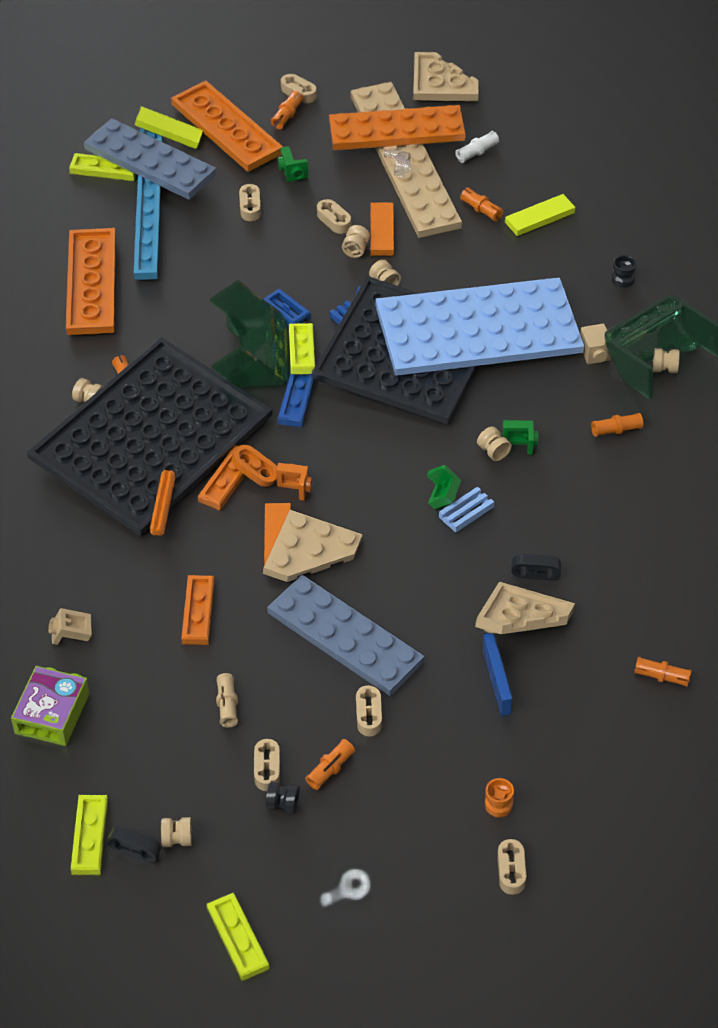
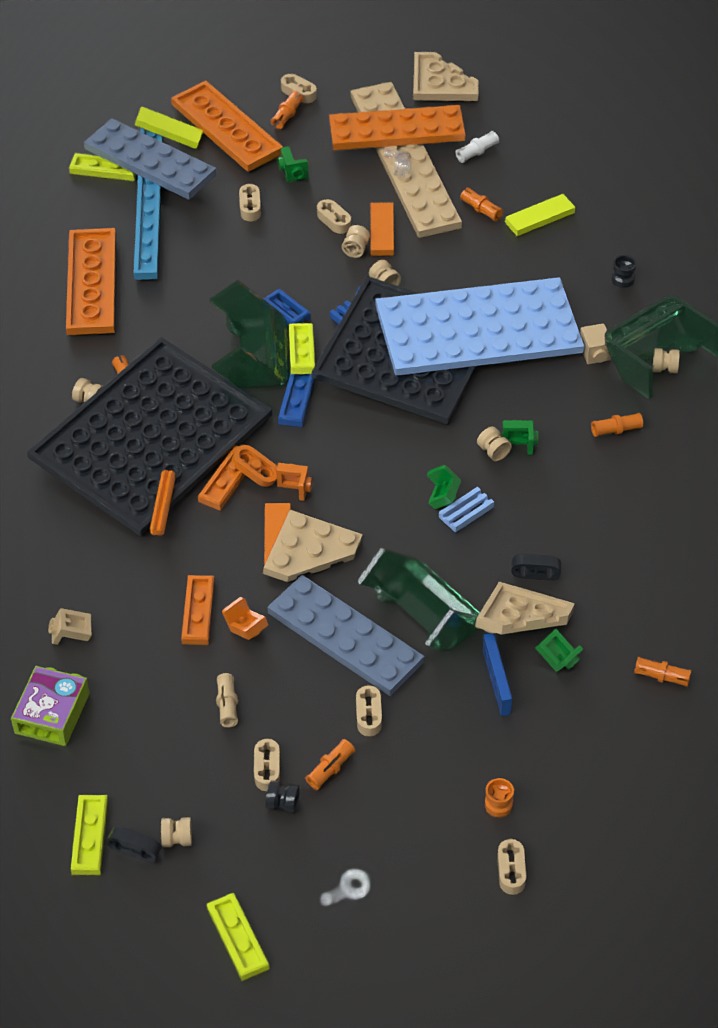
none -> orange bracket [222,597,269,640]
none -> clear green windscreen [357,548,480,652]
none -> green bracket [535,629,583,672]

